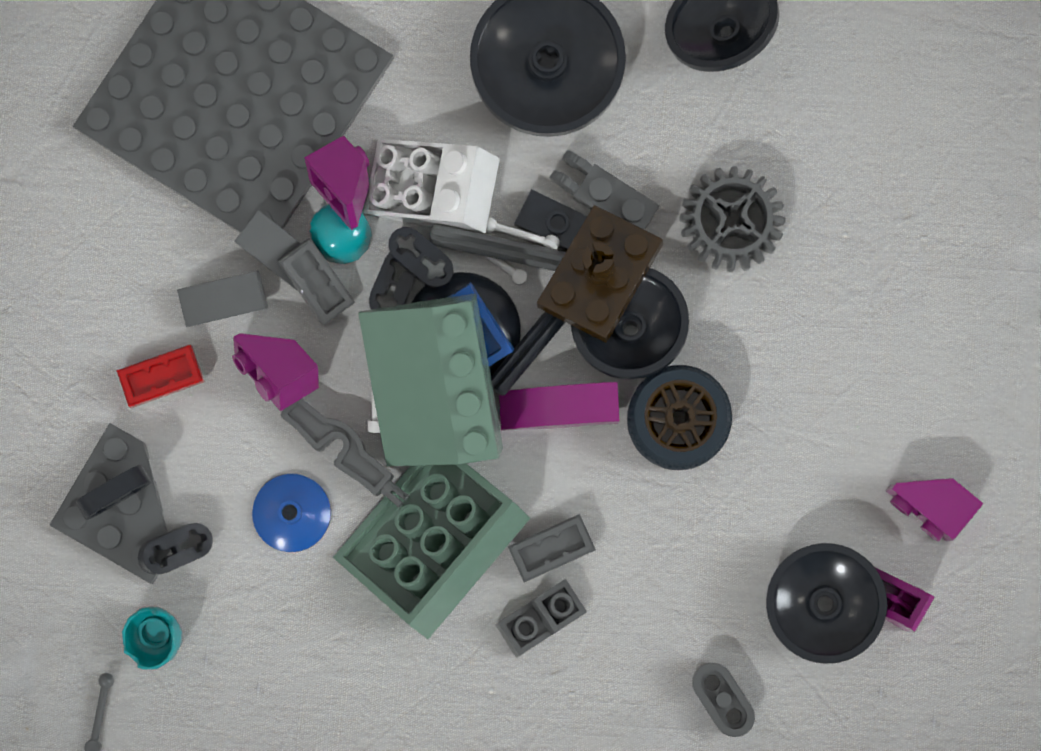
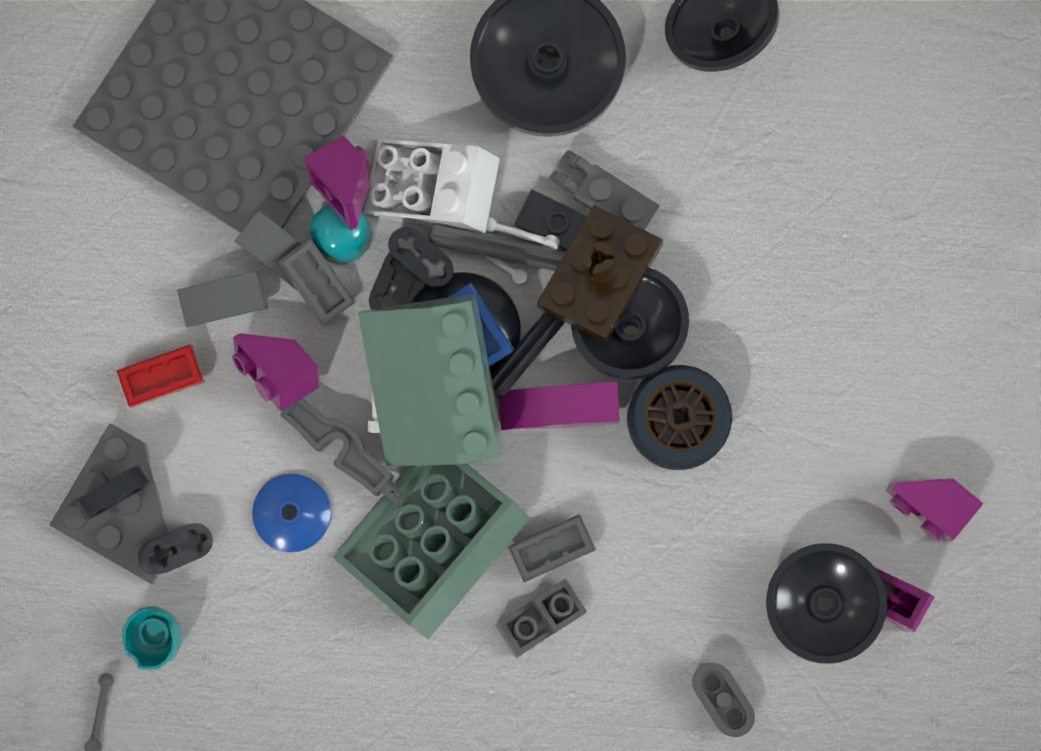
dark grey gear [679,166,786,272] -> none

